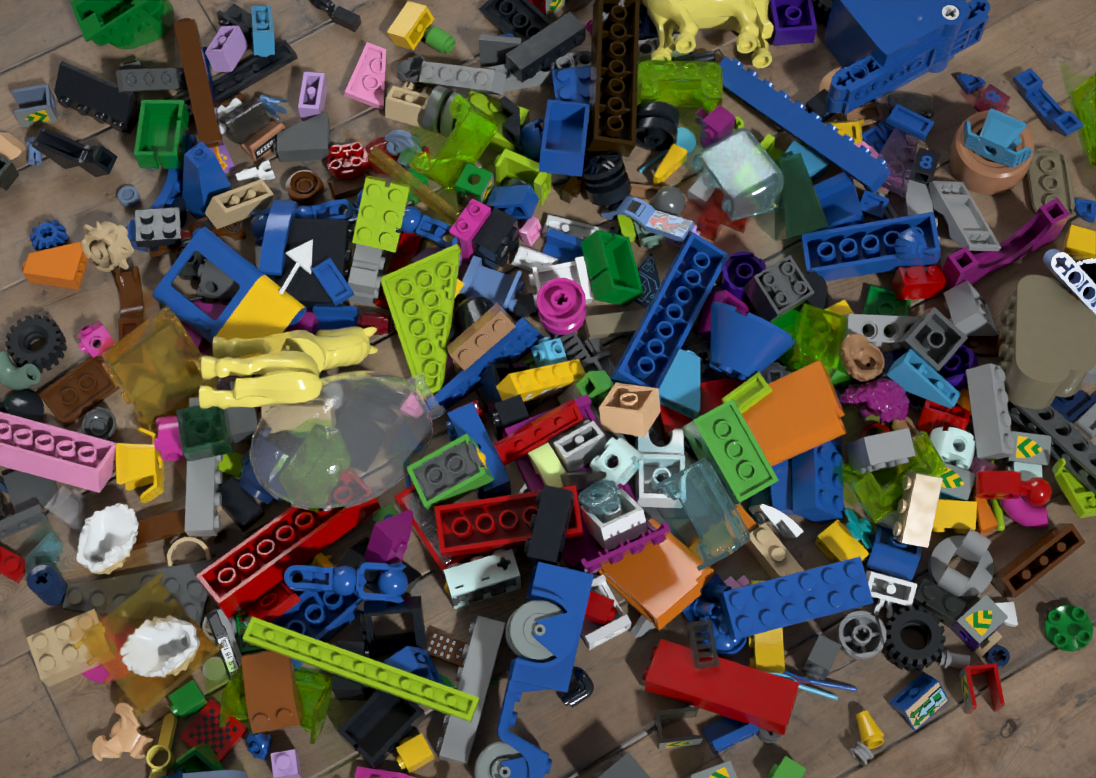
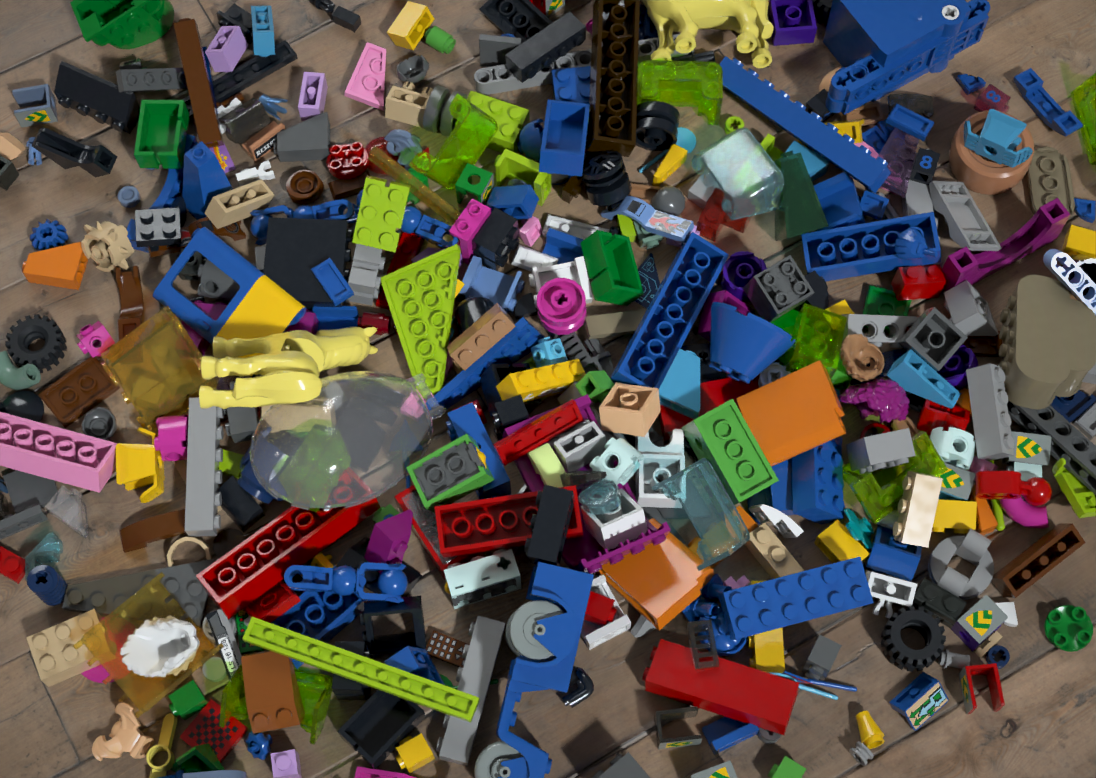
white hair [76,503,139,575] -> none
clear green brick [176,405,234,462] -> none
blue slope [259,200,297,276] -> none
white piece [279,239,313,295] -> none
light grey brick [419,61,507,96] -> none
black slope [498,96,521,148] -> none
magenta brick [695,104,735,155] -> none
lime tile [722,371,773,414] -> none
light grey cylinder [837,611,886,660] -> none

